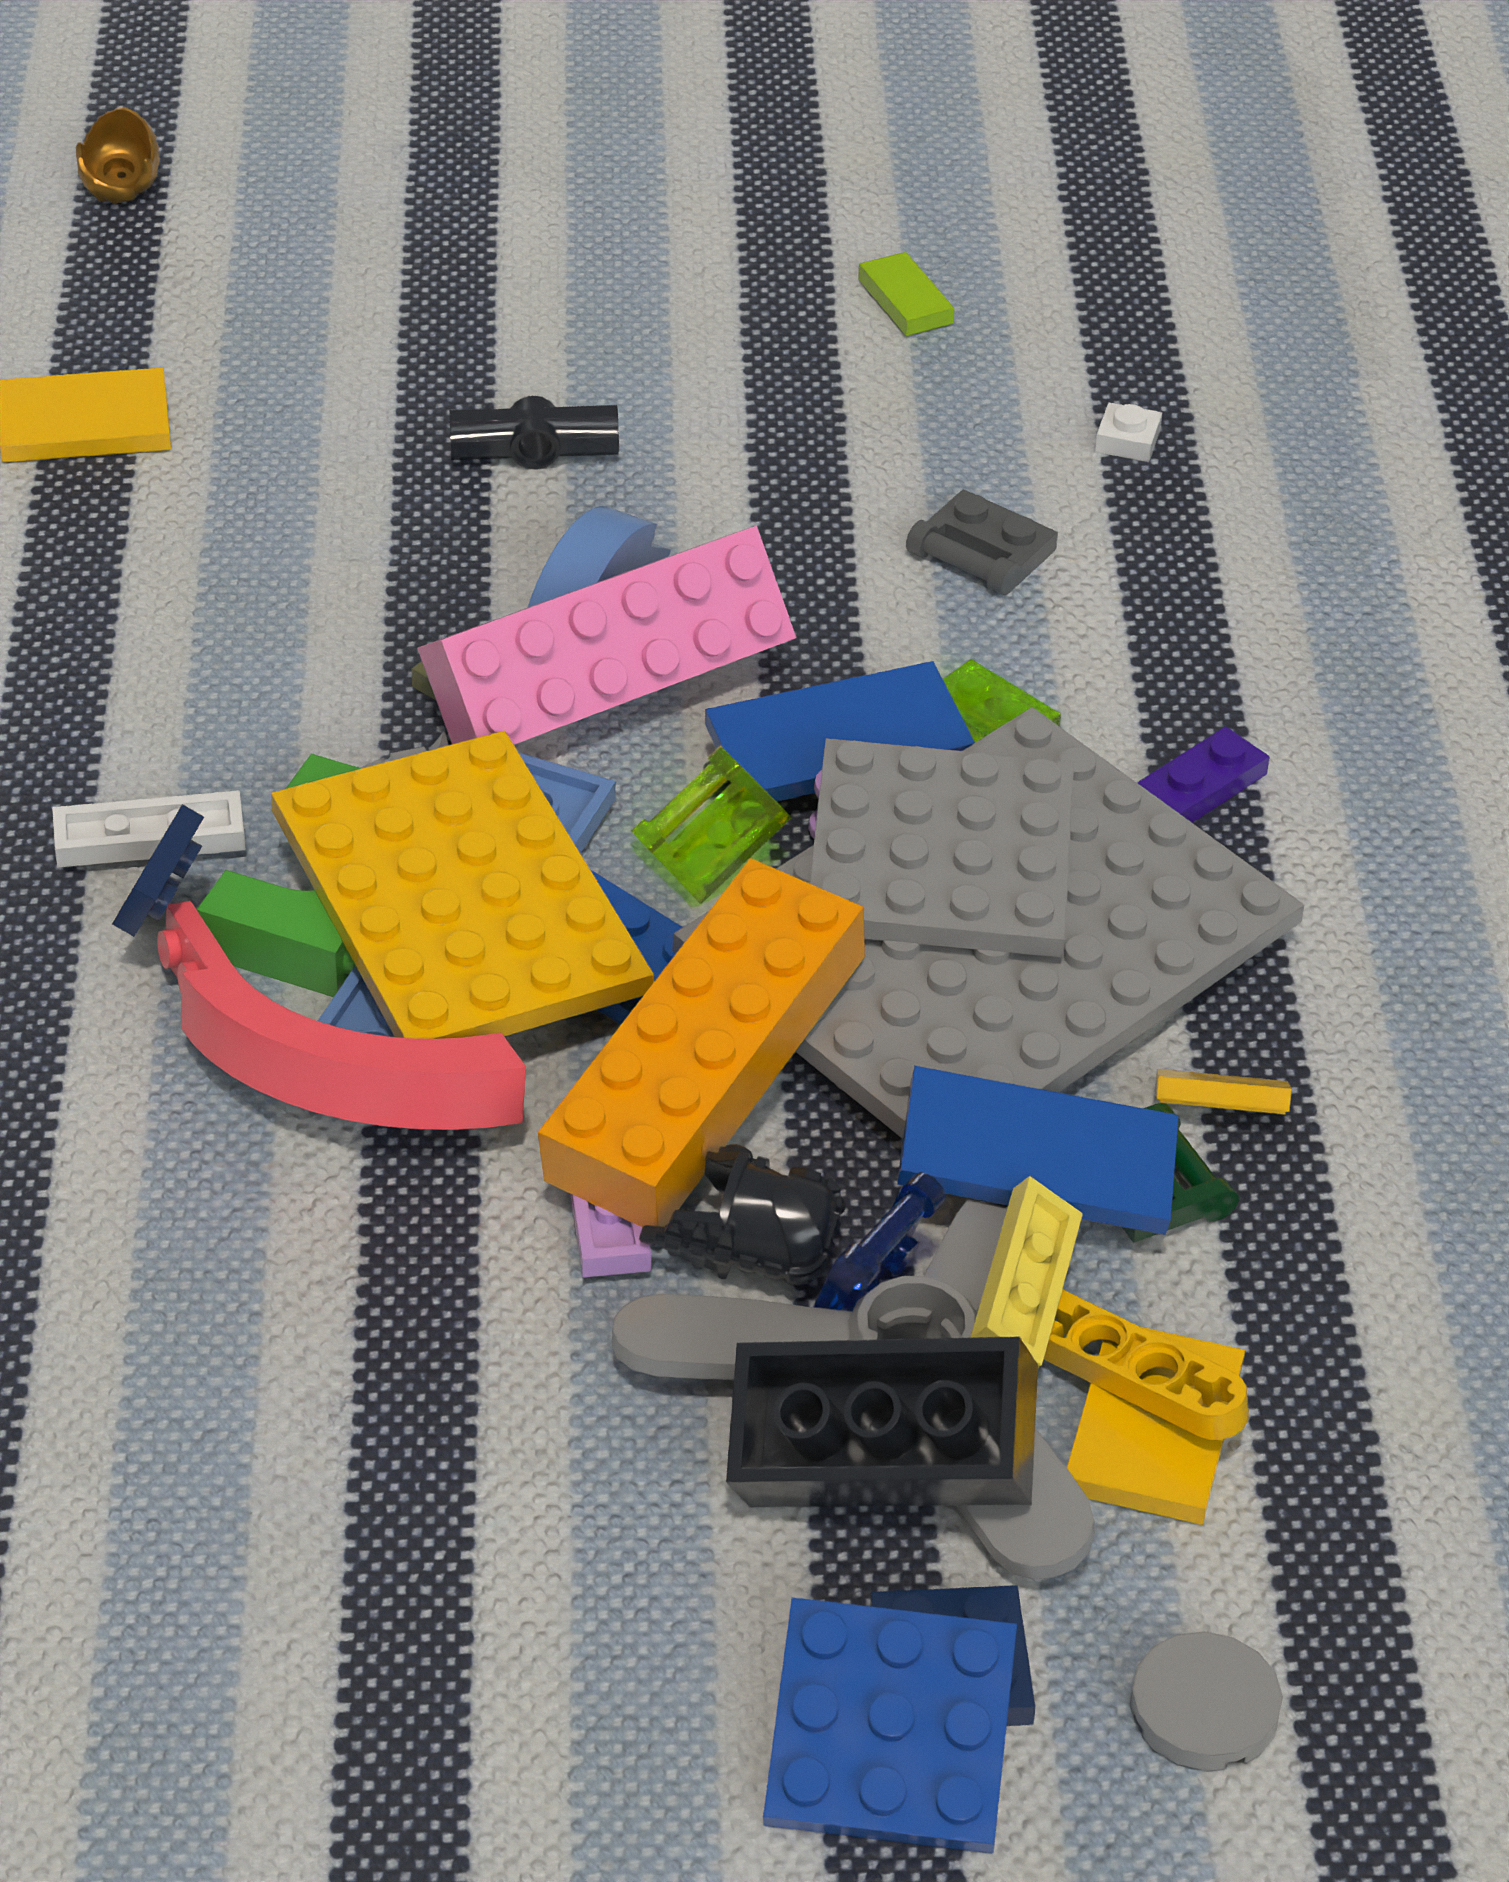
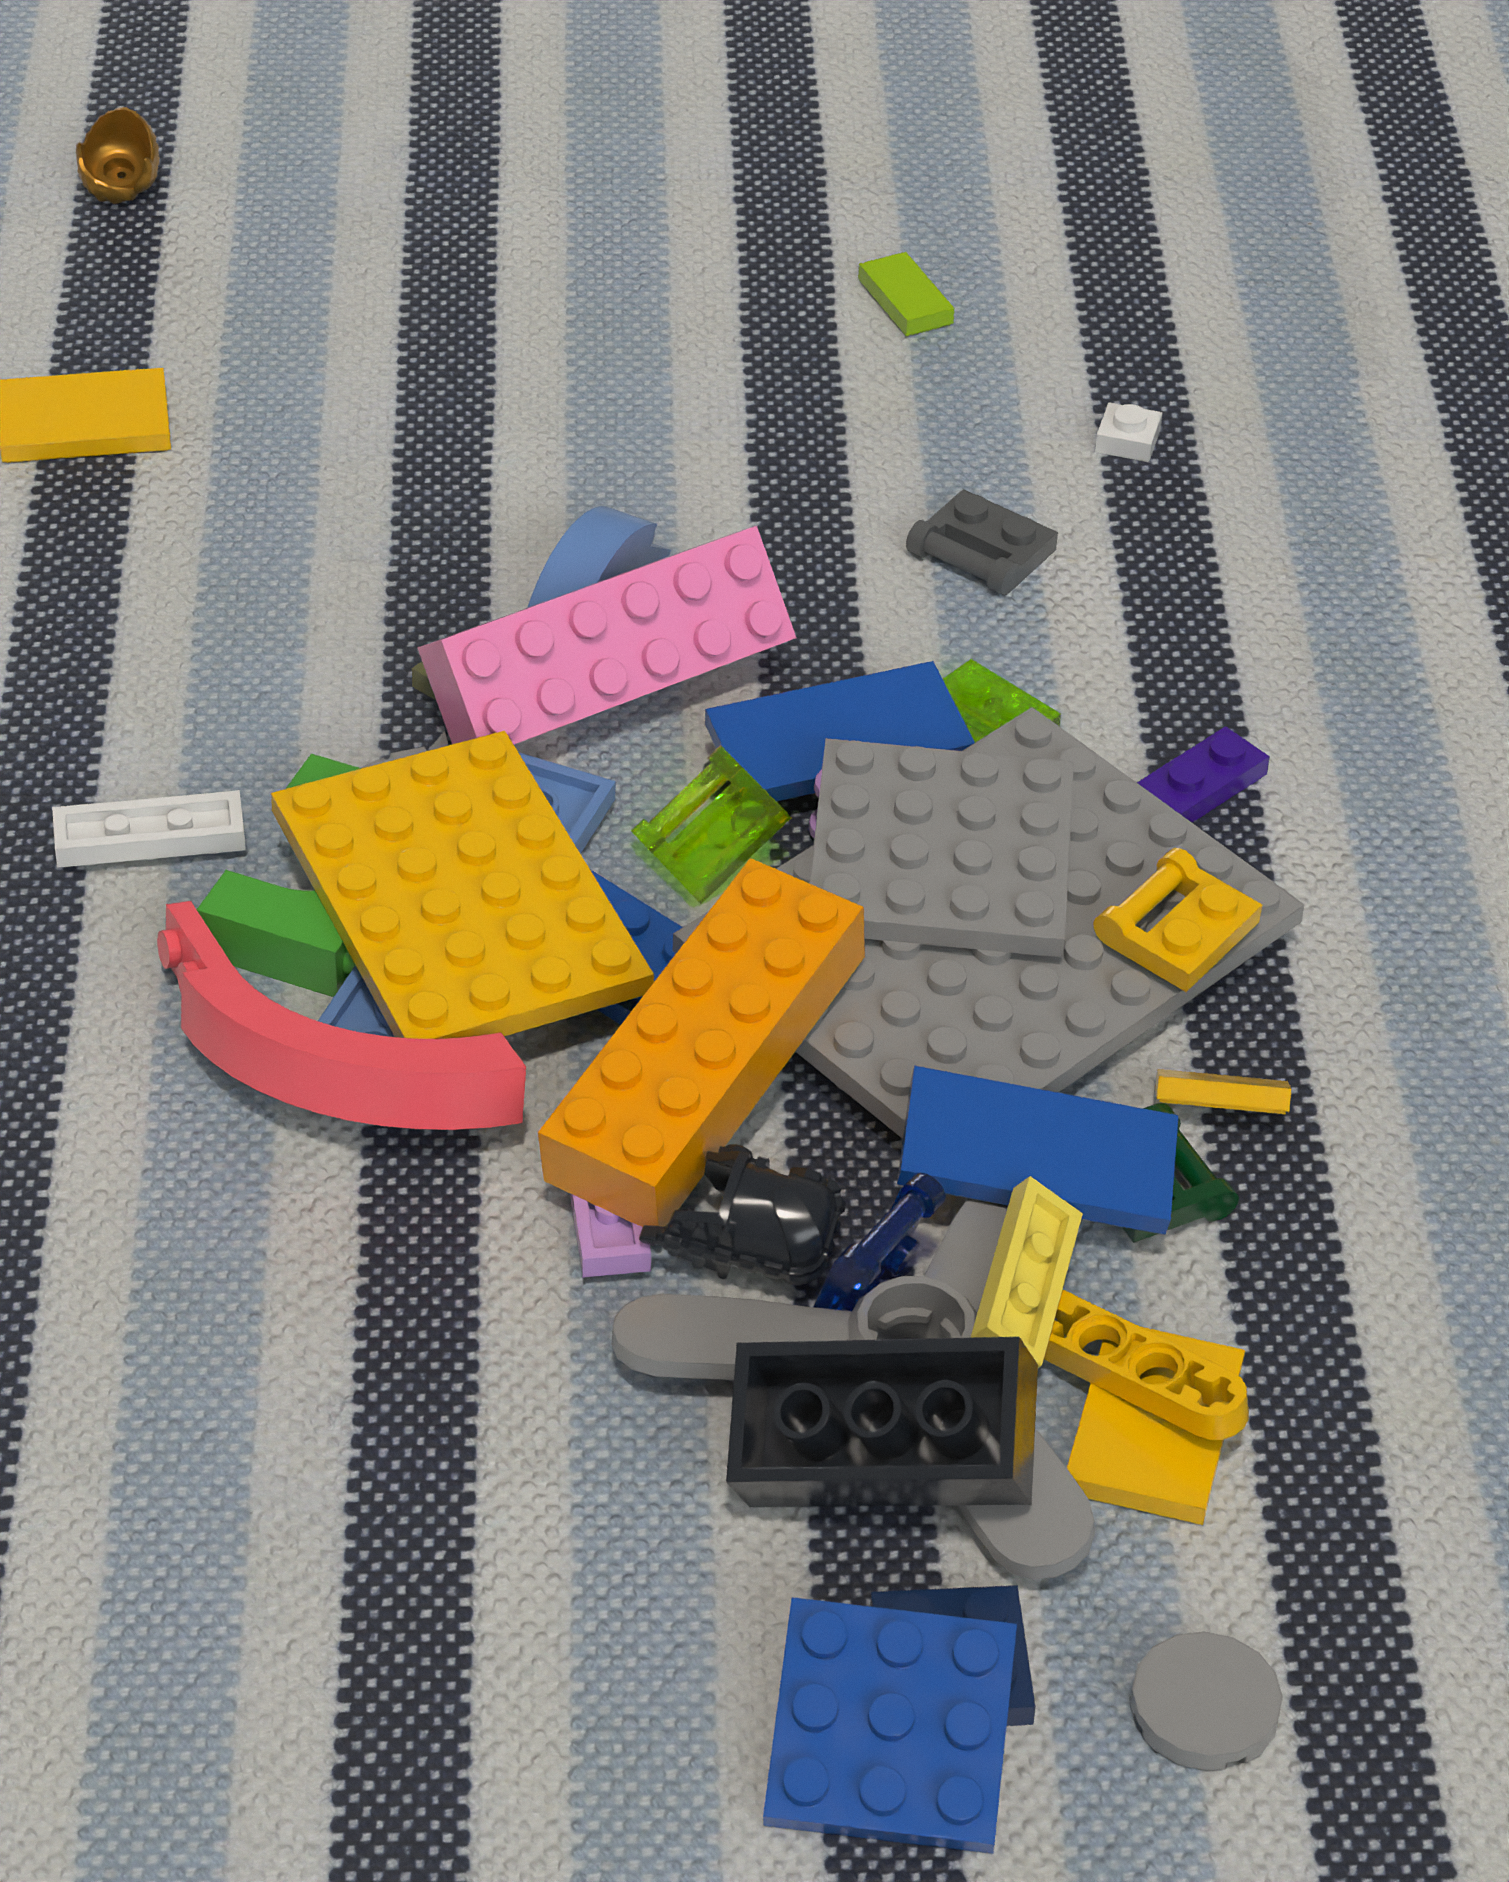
dark blue plate [112,804,204,937] -> none
black piece [449,395,619,470] -> none
none -> yellow plate [1093,848,1263,992]

